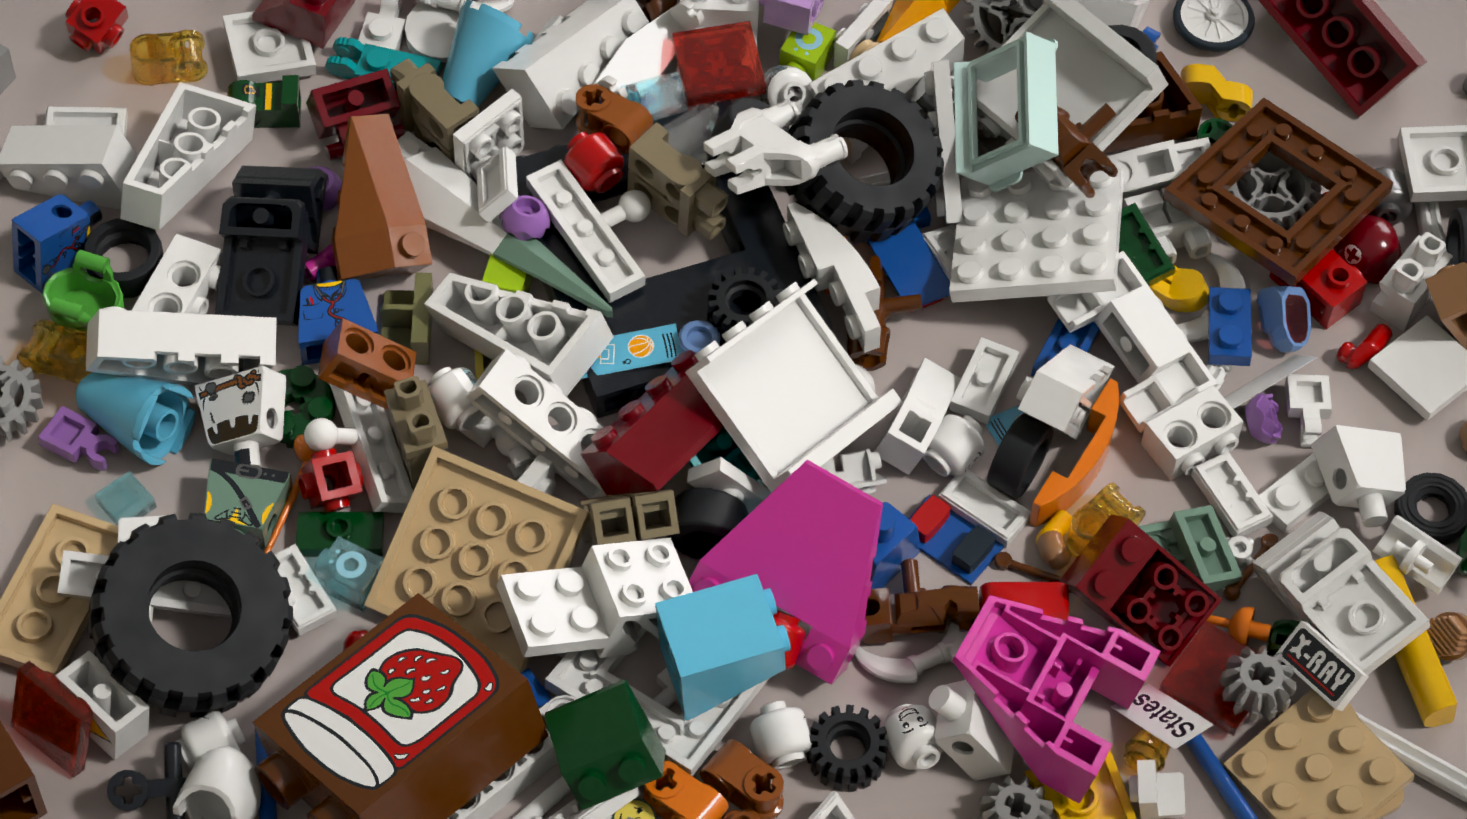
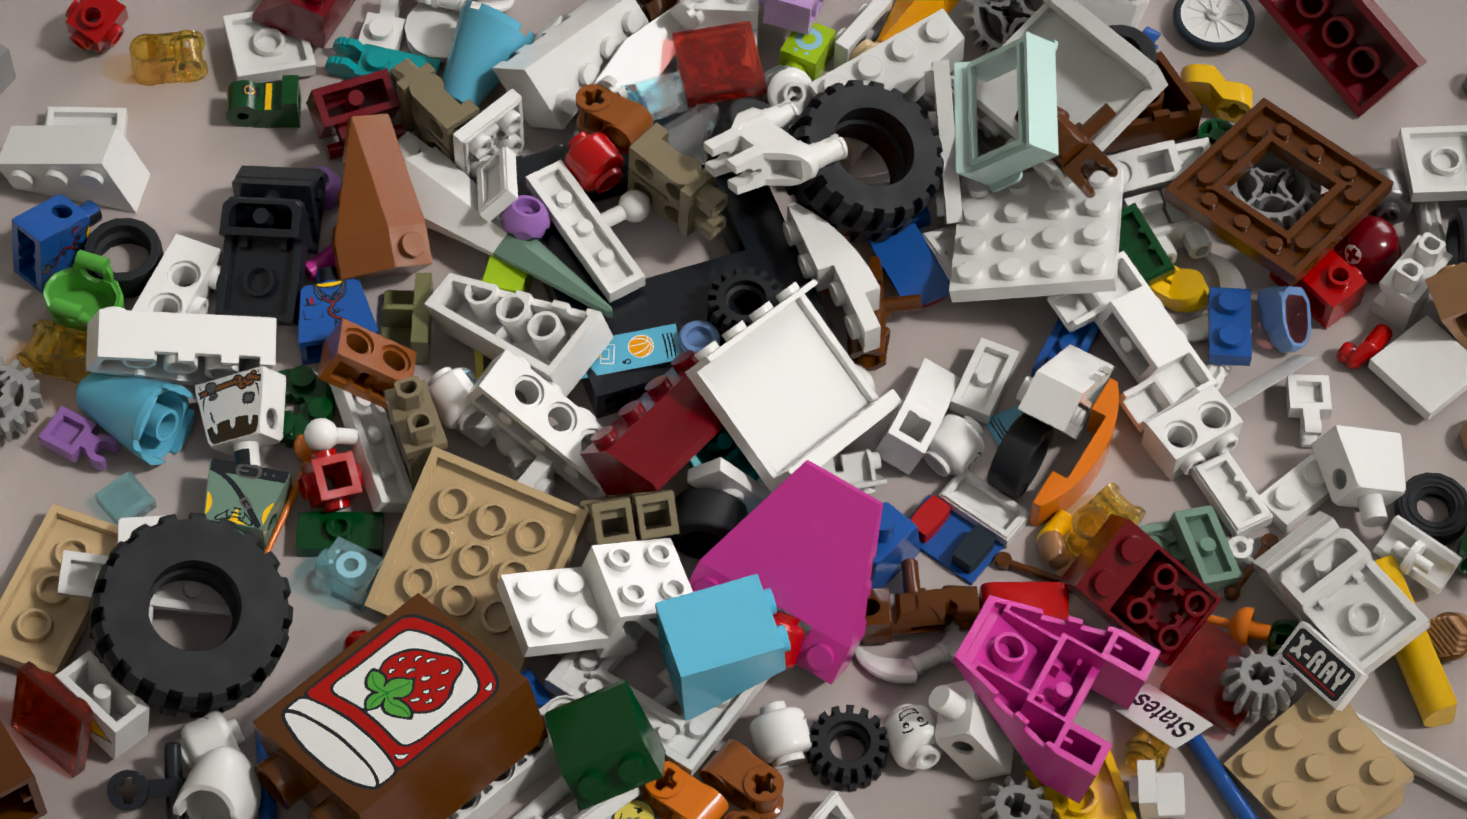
white wedge [120,82,256,230] -> none
white plate [274,544,337,637] -> none
medium lavender plate [1245,392,1283,444] -> none

